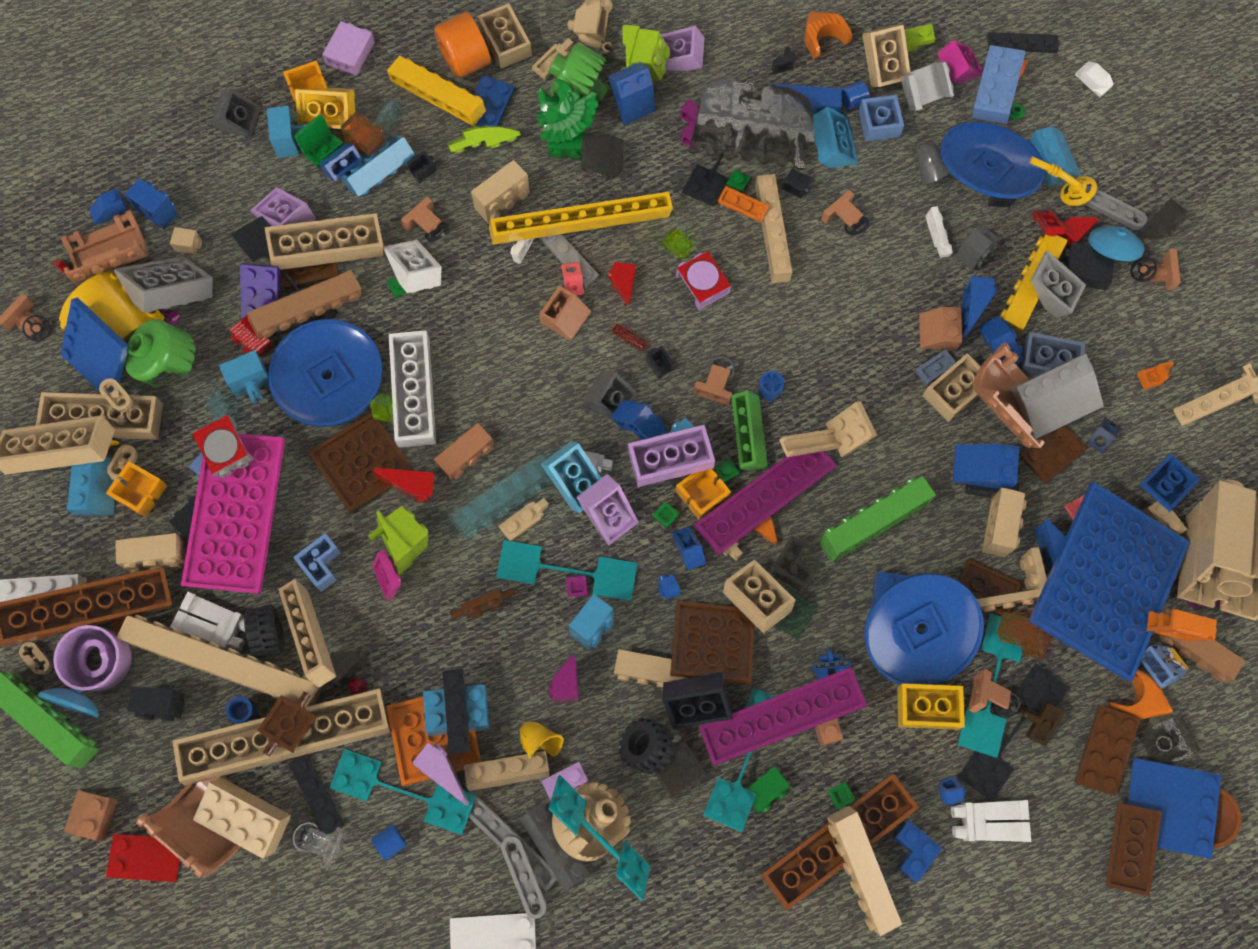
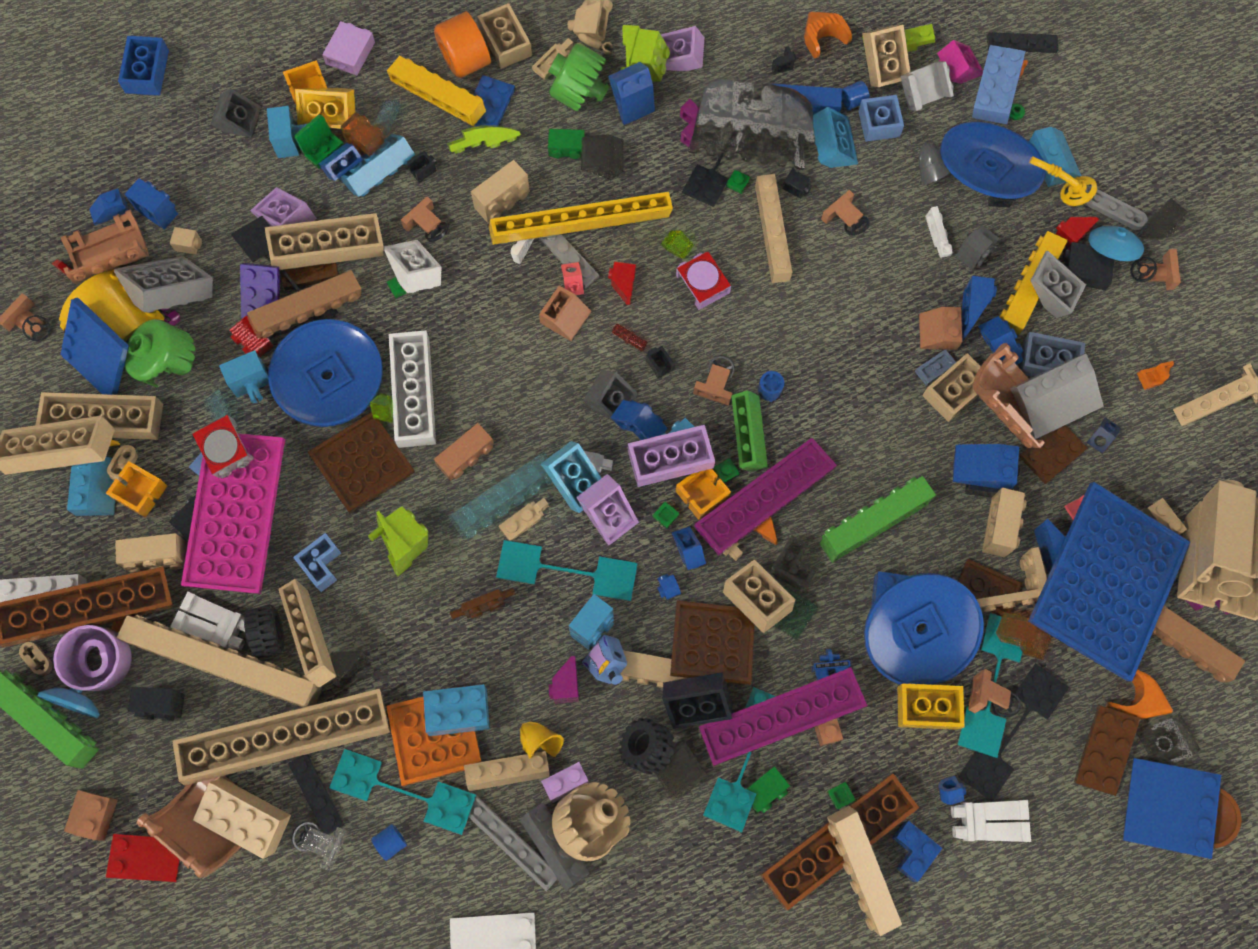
tan plate [99,379,133,413] -> none
blue piece [226,697,258,724] -> none
reddish brown plate [257,691,317,757] -> none
dark red plate [347,678,368,695] -> none
dark pink plate [372,550,401,601] -> none
red slope [374,468,434,503] -> none
lavender slope [412,743,469,806] -> none
black plate [442,669,471,755] -> none
light grey plate [501,836,547,919] -> none
green piece [537,79,598,143] -> none
teal hinge [548,775,651,901] -> none
magenta tile [566,574,587,597] -> none
orange tile [717,186,770,223] -> none
tan bracket [779,401,877,457] -> none
dark brown plate [1016,701,1066,746] -> none
red plate [1032,210,1065,236] -> none
white slope [1075,61,1114,97] -> none
reddish brown plate [1105,802,1162,897] -> none
blue slope [1140,453,1200,512] -> none
medium blue torso [1141,645,1189,689] -> none
orange window [1147,609,1217,642] -> none
none -> blue brick [118,36,169,96]
none -> medium blue torso [582,634,627,685]

